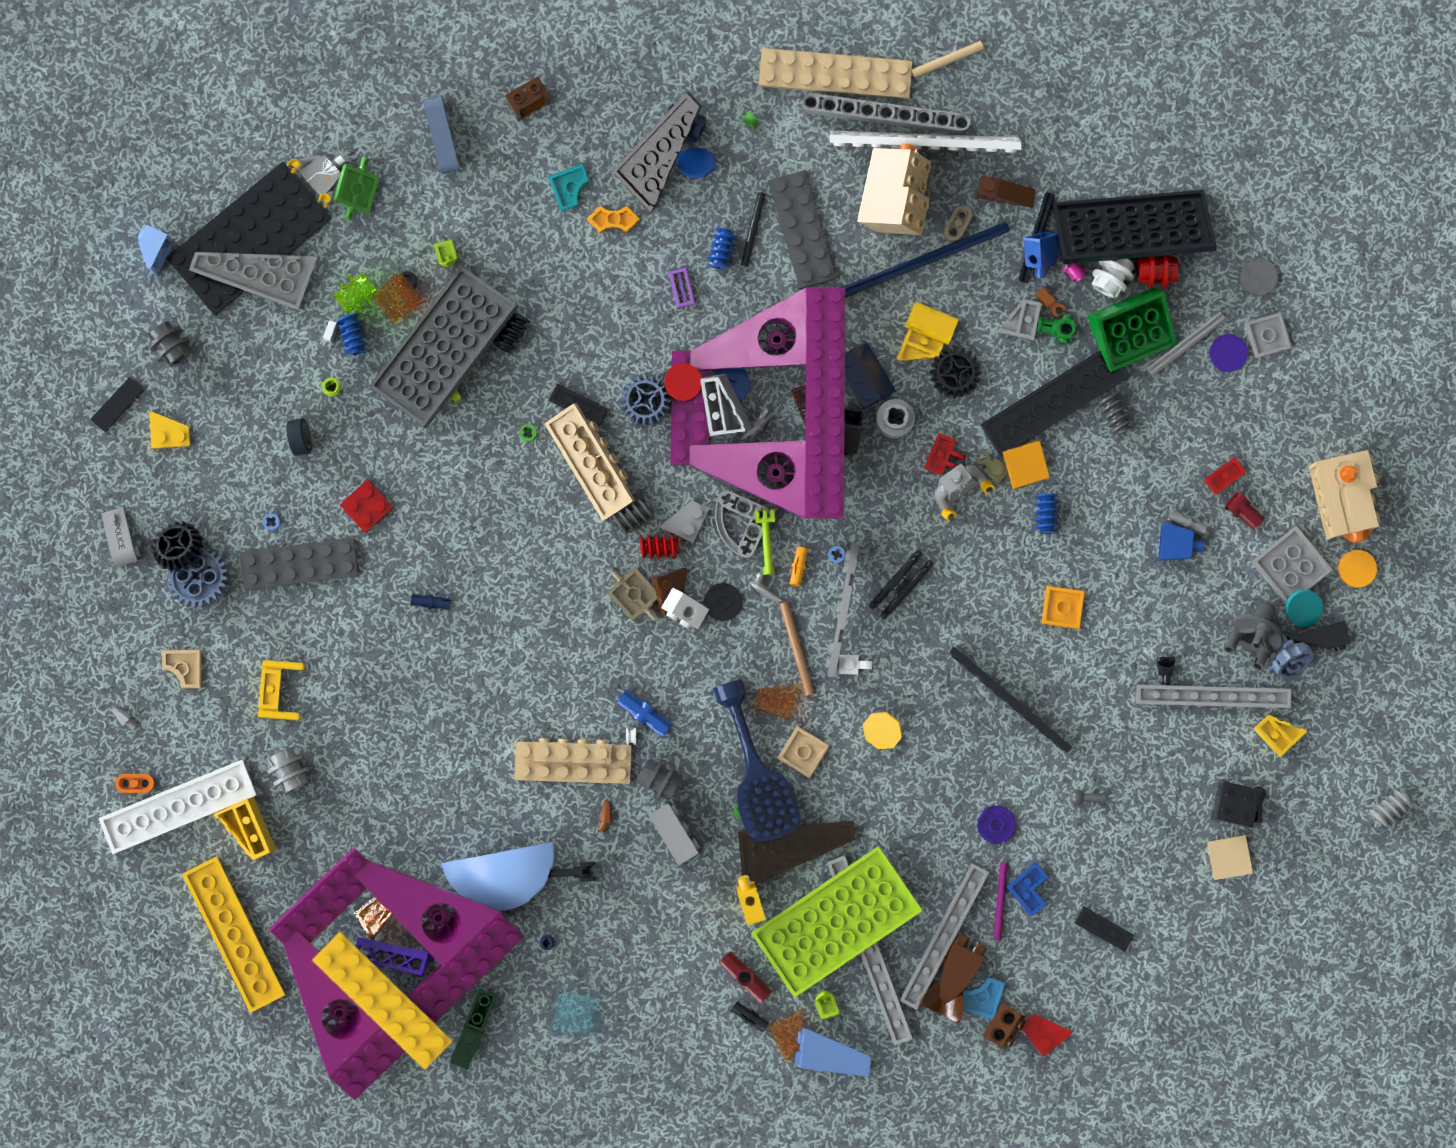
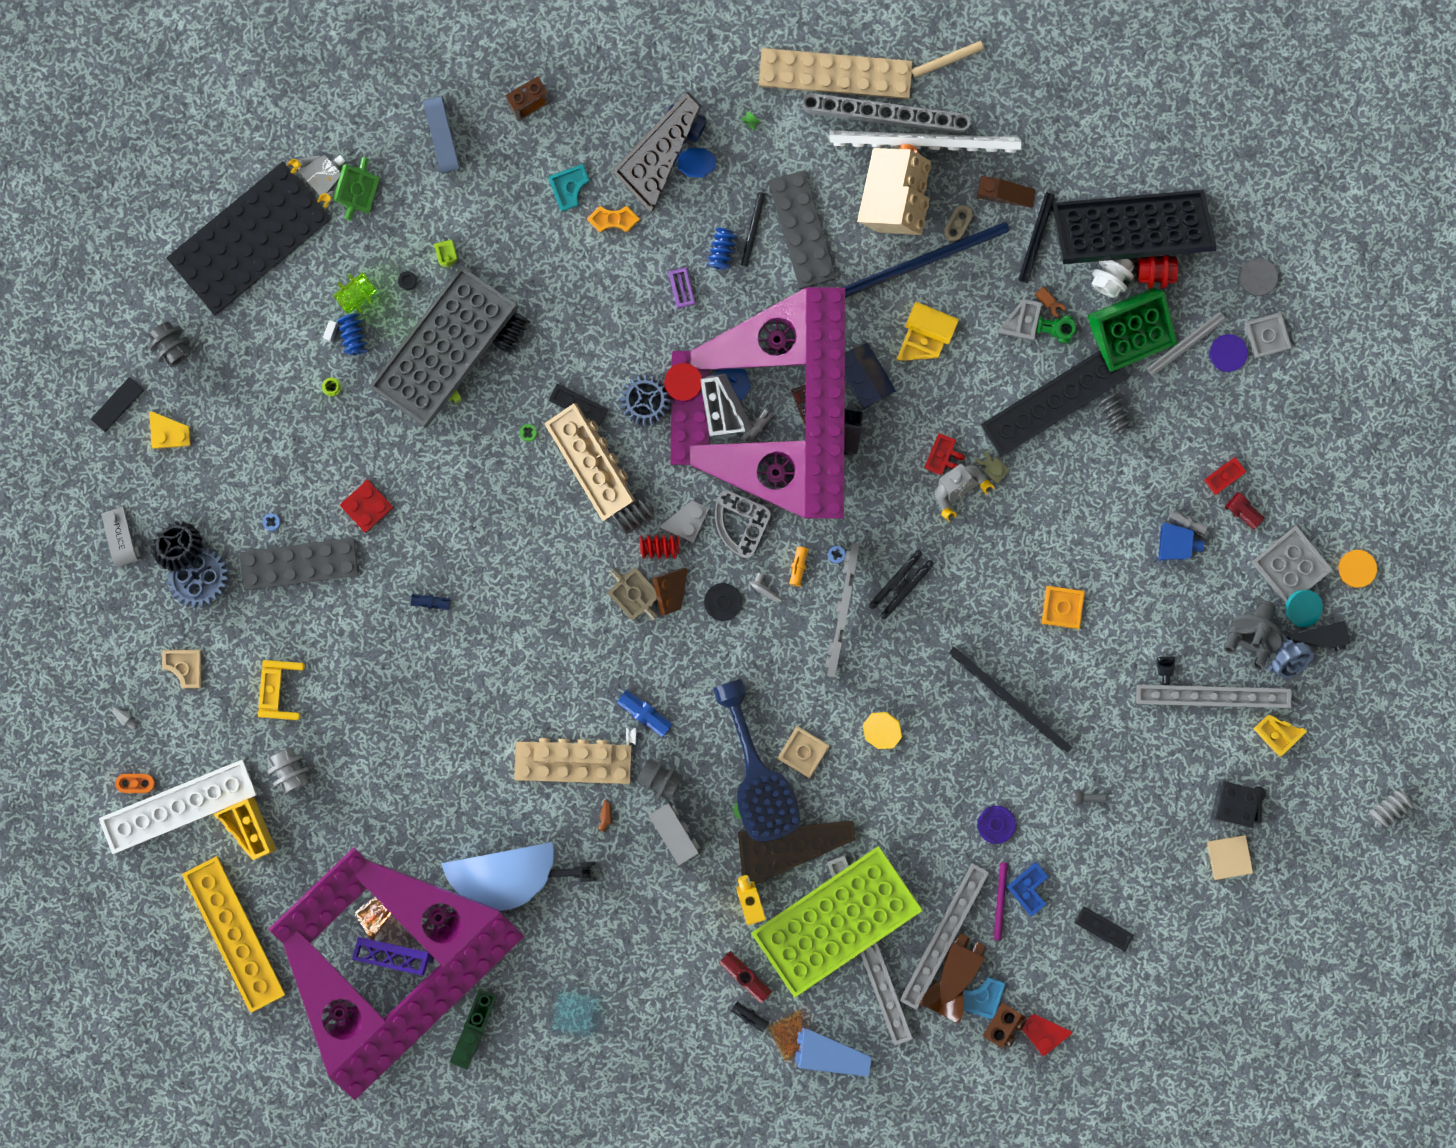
light blue slope [138,225,174,275] -> none
light grey wing [189,252,318,310] -> none
black wheel [286,418,312,456] -> none
yellow plate [312,931,453,1070] -> none
clear orange hinge [371,272,424,324] -> none
dark blue pin [540,935,555,950] -> none
white brick [661,588,709,629] -> none
clear orange wing [753,683,801,720] -> none
lime hinge [755,509,775,575] -> none
medium nougat piece [779,601,815,696] -> none
lime plate [815,991,840,1021] -> none
white plate [839,655,872,675] -> none
light grey piece [876,399,915,439] -> none
black gear [929,347,981,399] -> none
light orange tile [1003,441,1050,489] -> none
blue torso [1024,232,1059,278] -> none
blue piece [1035,494,1060,534] -> none
dark pink brick [1062,263,1087,283] -> none
tan piece [1309,450,1380,543] -> none

